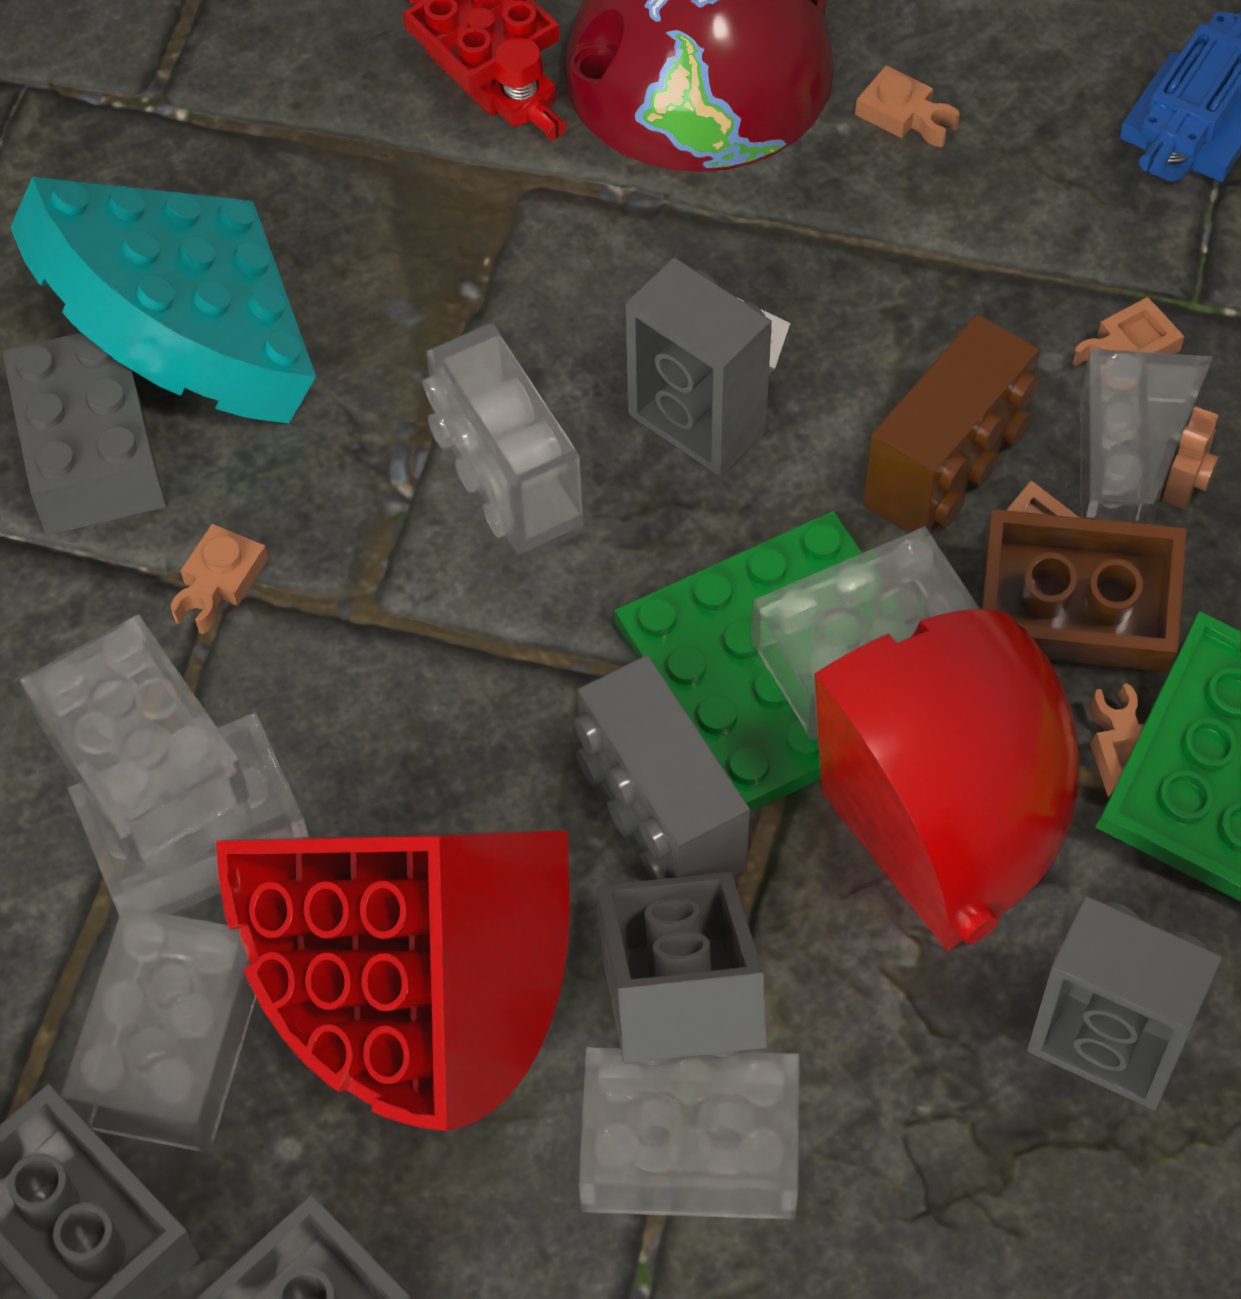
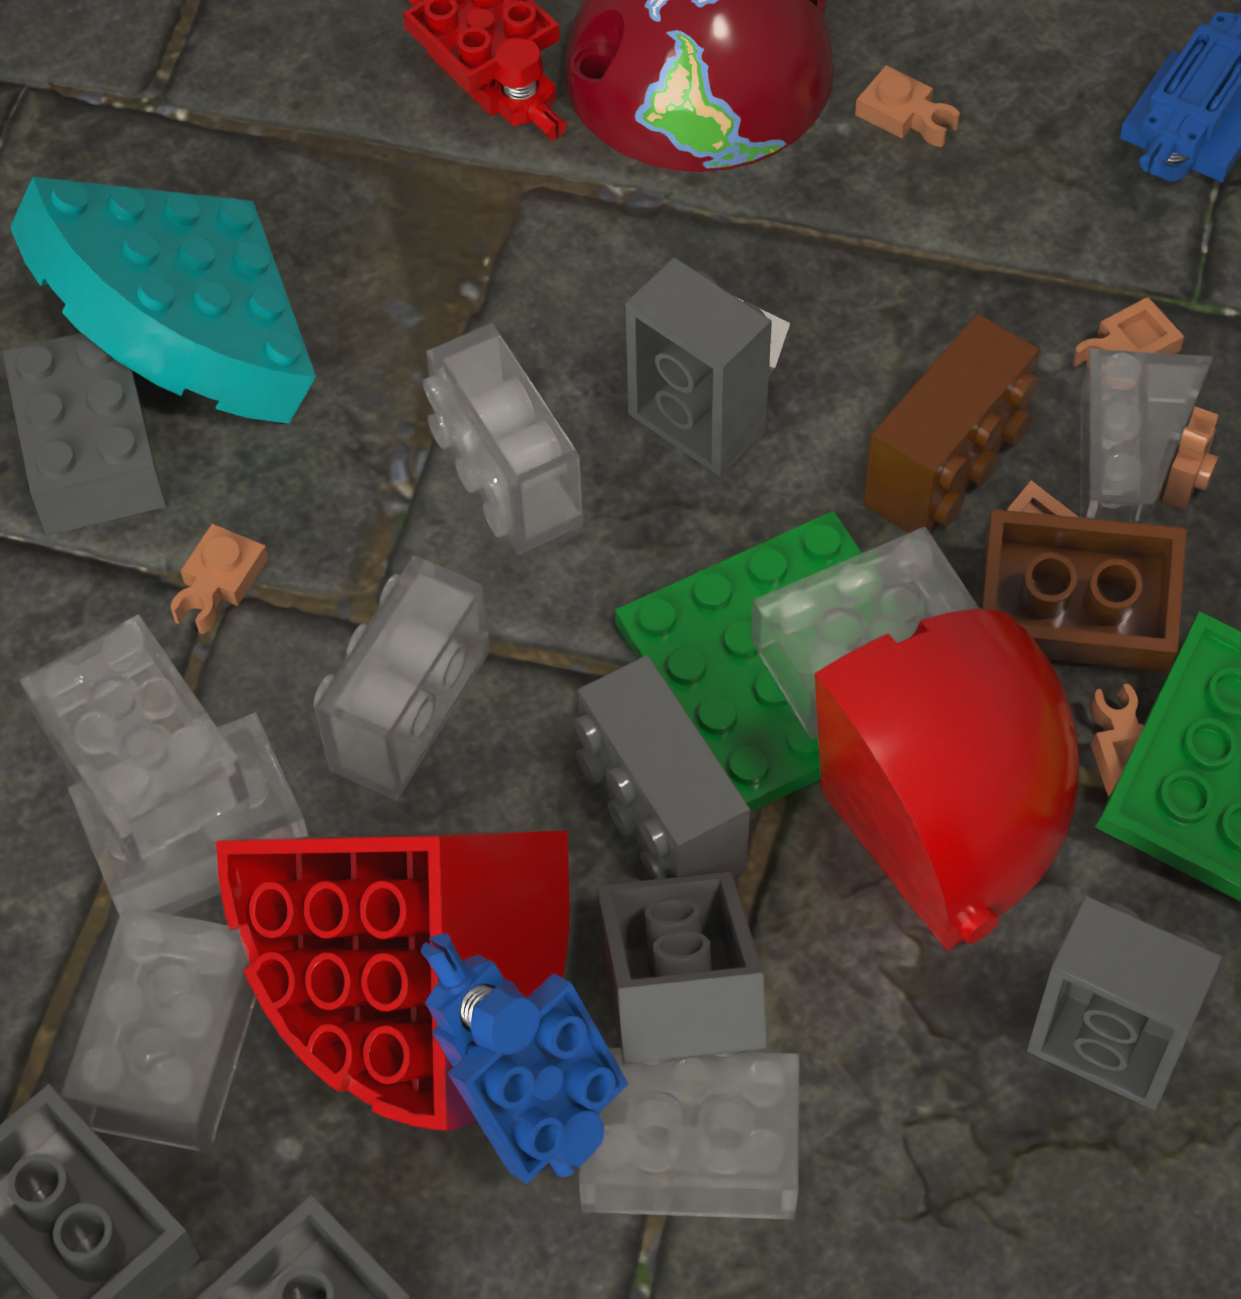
none -> clear brick [313,555,490,801]
none -> blue piece [421,934,628,1184]

